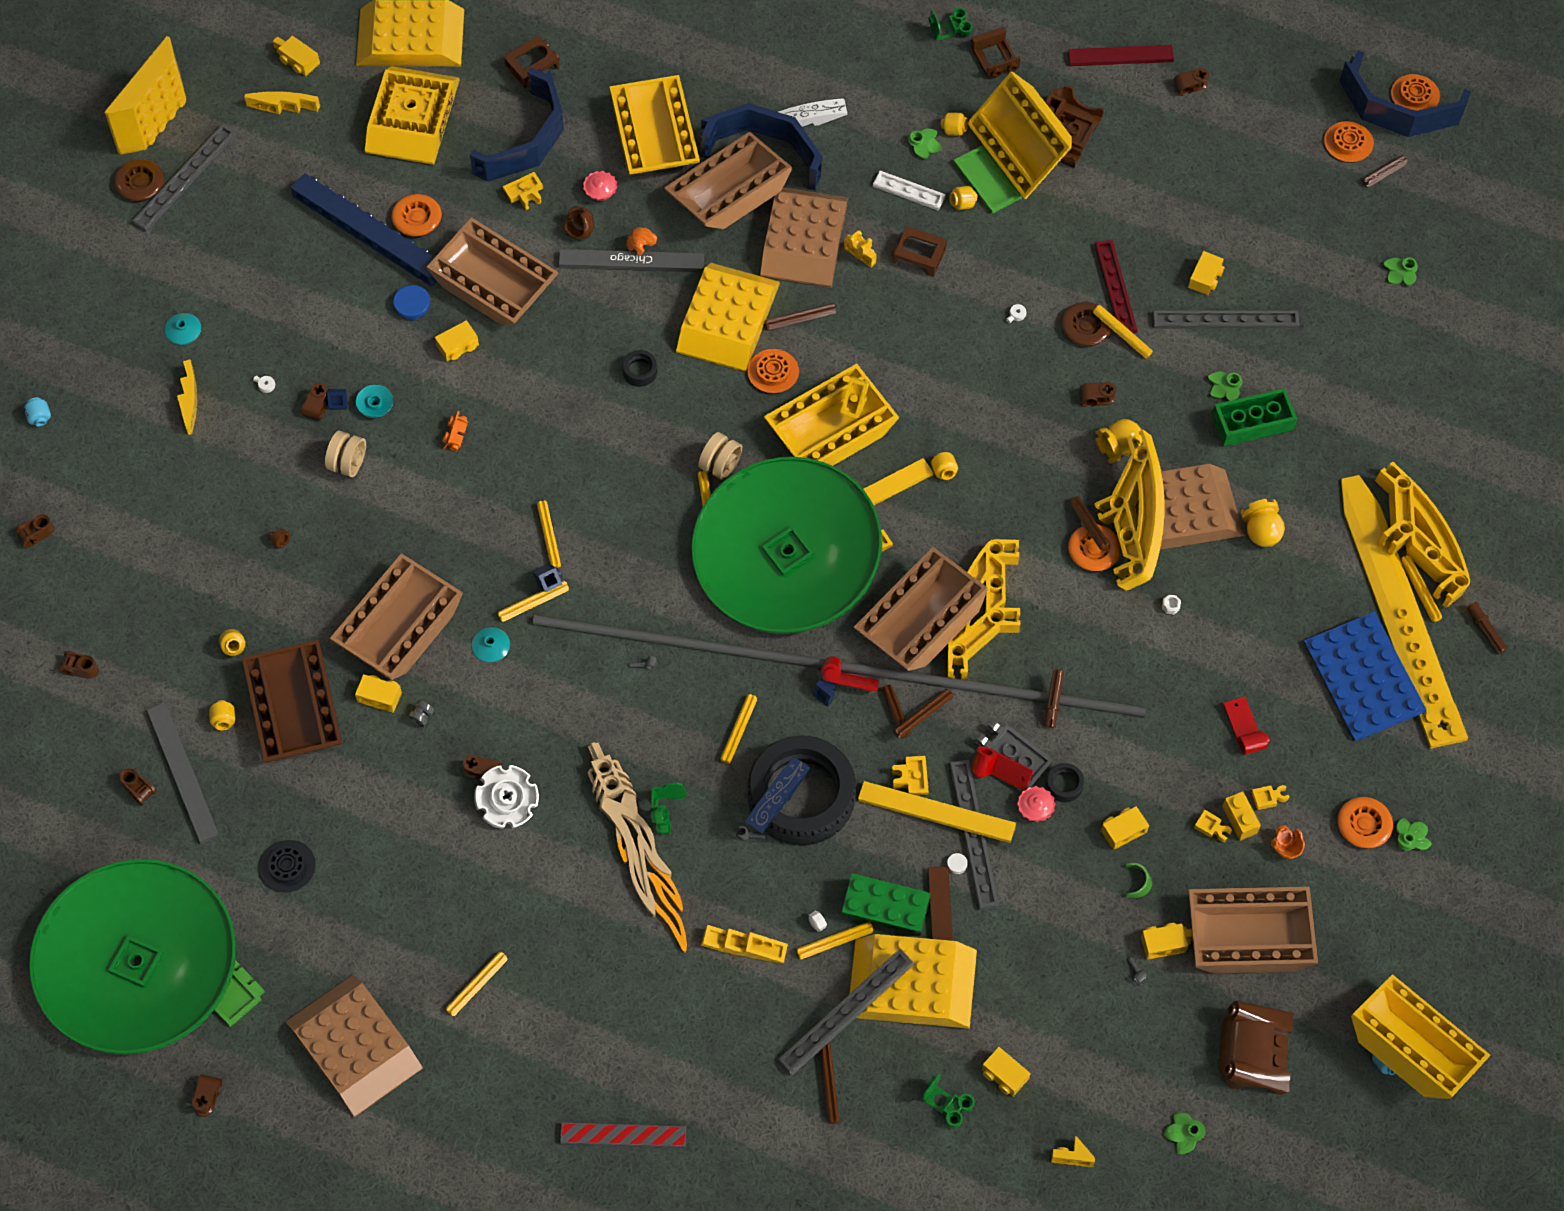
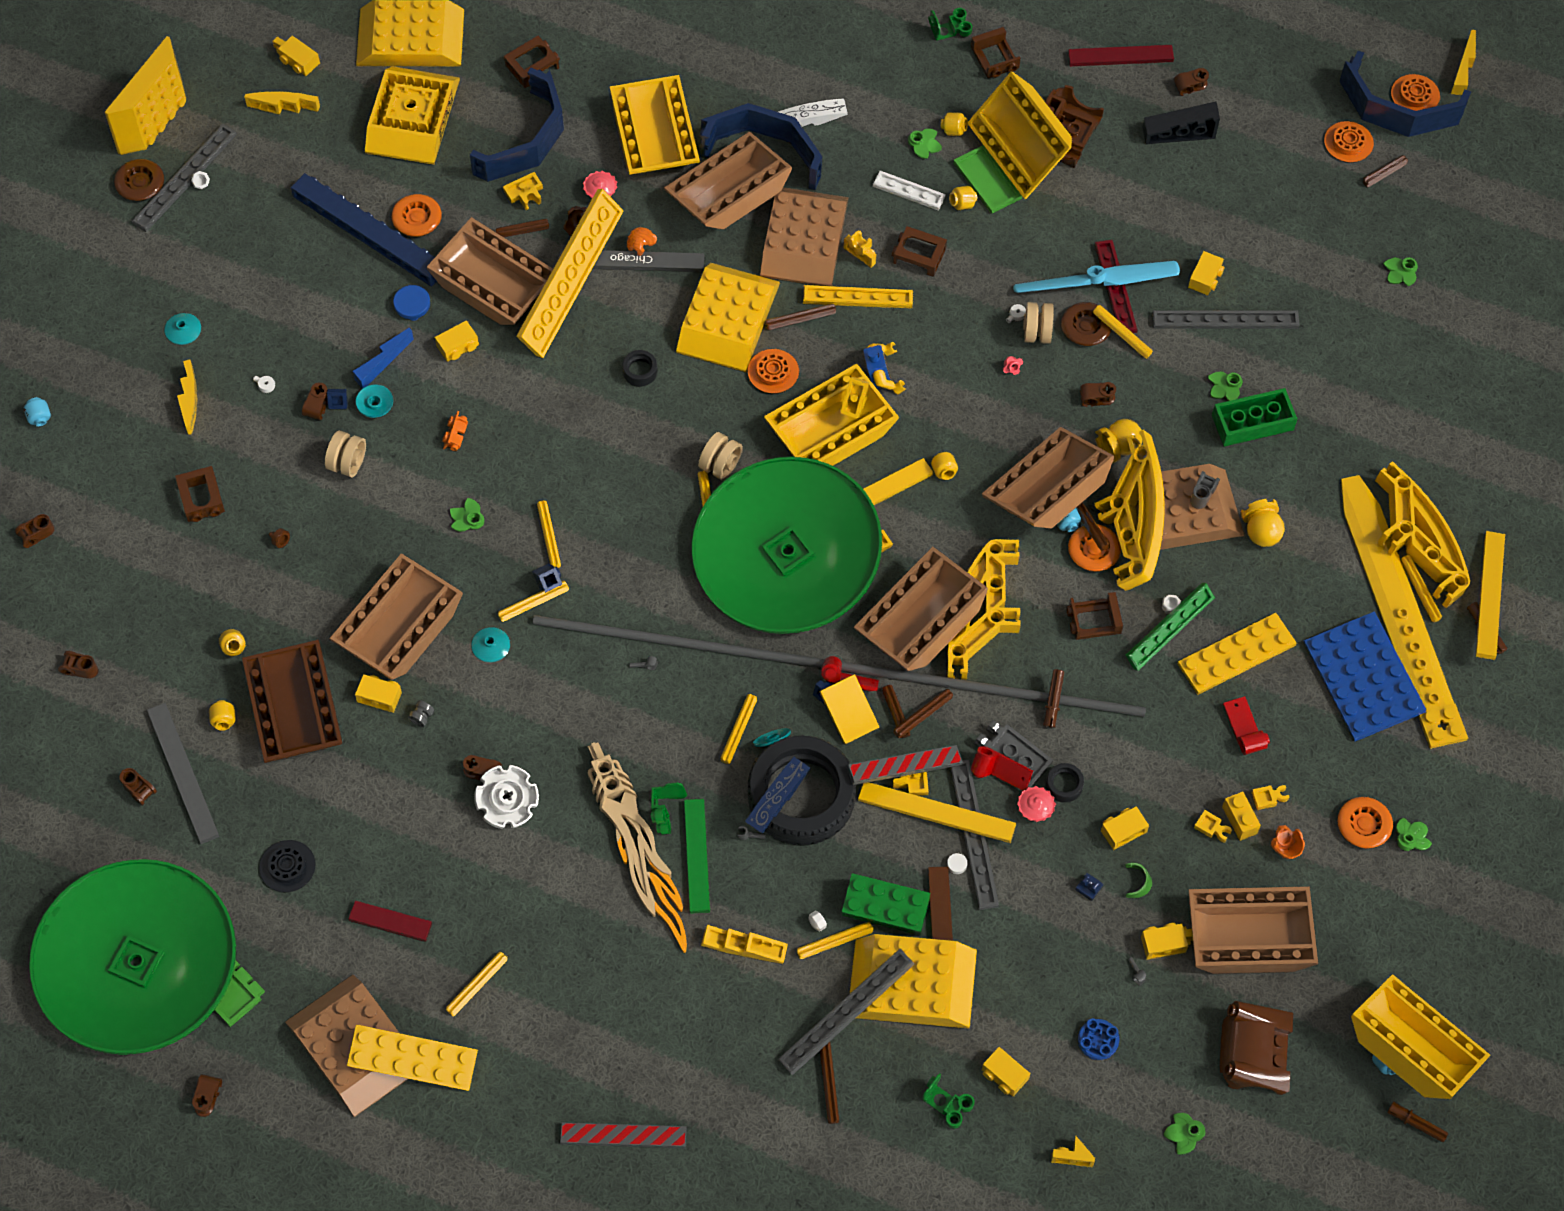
none -> reddish brown panel [175,466,225,522]
none -> white tile [191,171,210,189]
none -> yellow plate [346,1025,478,1091]
none -> dark red tile [349,901,432,942]
none -> blue slope [353,328,414,389]
none -> bright green plate [450,498,485,532]
none -> reddish brown axle [496,219,549,237]
none -> yellow plate [516,189,623,358]
none -> green tile [684,799,710,914]
none -> teal dish [753,728,791,747]
none -> yellow tile [803,285,913,308]
none -> yellow tile [819,674,879,744]
none -> dark grey tile [847,745,963,785]
none -> torso [863,342,906,395]
none -> medium nougat slope [982,427,1114,528]
none -> coral plate [1003,356,1023,375]
none -> medium azure piece [1013,261,1180,293]
none -> tan wheel [1023,302,1054,344]
none -> medium azure head [1057,508,1081,532]
none -> reddish brown panel [1066,592,1123,640]
none -> dark blue tile [1075,873,1104,901]
none -> blue tile [1078,1019,1119,1060]
none -> green tile [1126,582,1215,671]
none -> black wedge [1142,101,1220,144]
none -> yellow plate [1178,613,1297,695]
none -> dark grey piece [1190,471,1220,509]
none -> reddish brown axle [1387,1101,1448,1142]
none -> yellow slope [1451,30,1476,95]
none -> yellow tile [1475,531,1505,660]

